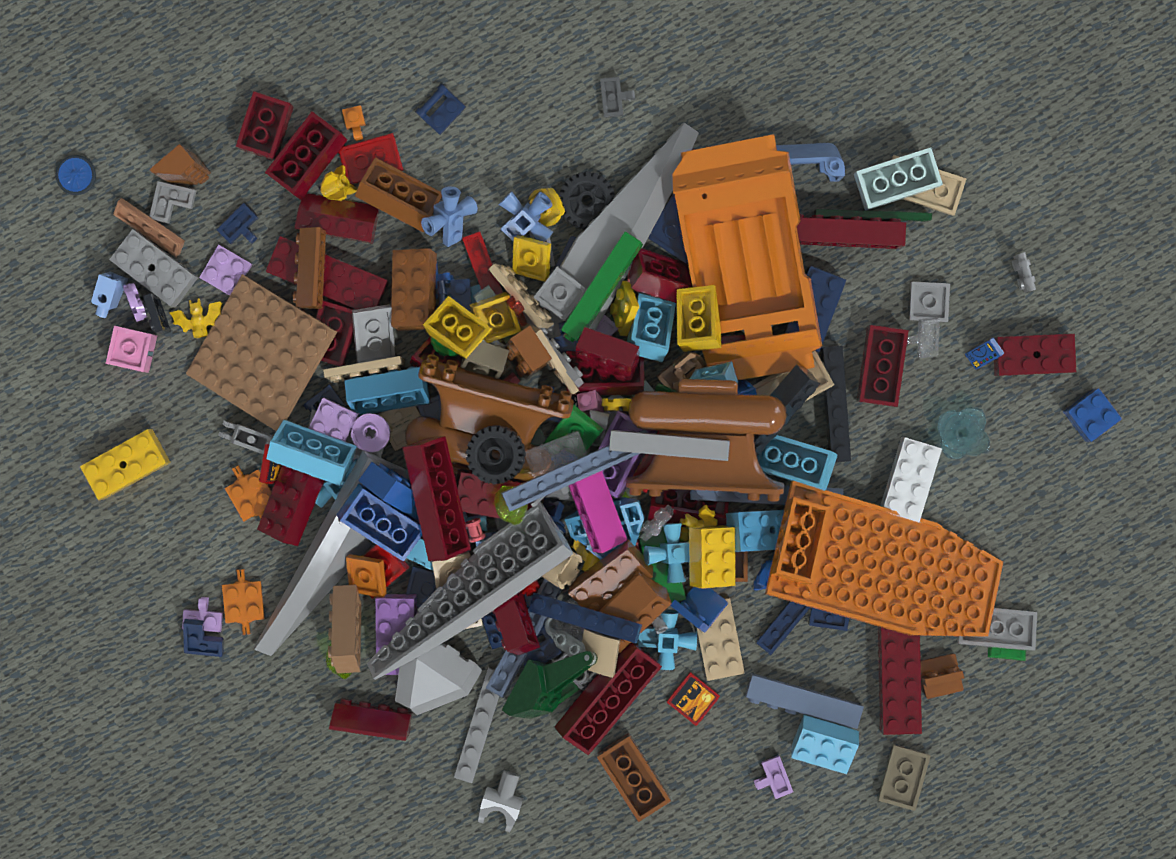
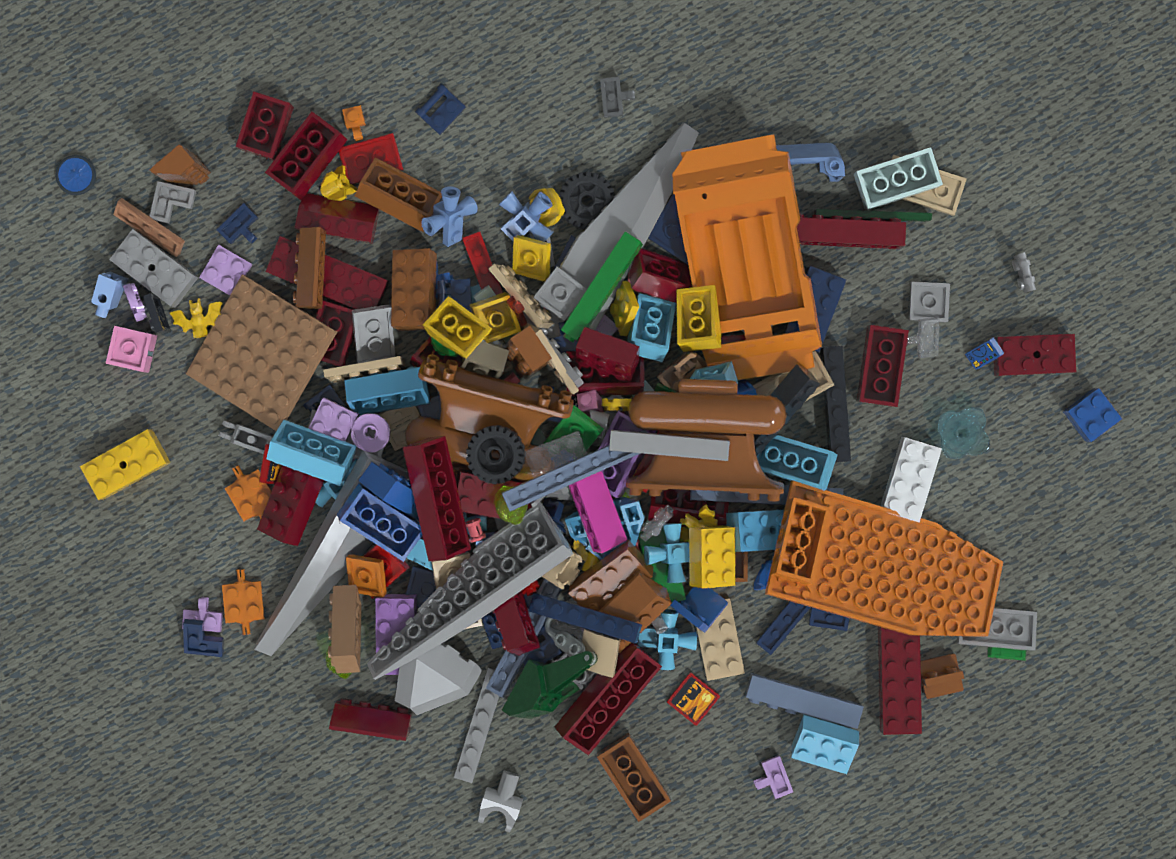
dark tan plate [877,744,931,811] -> none

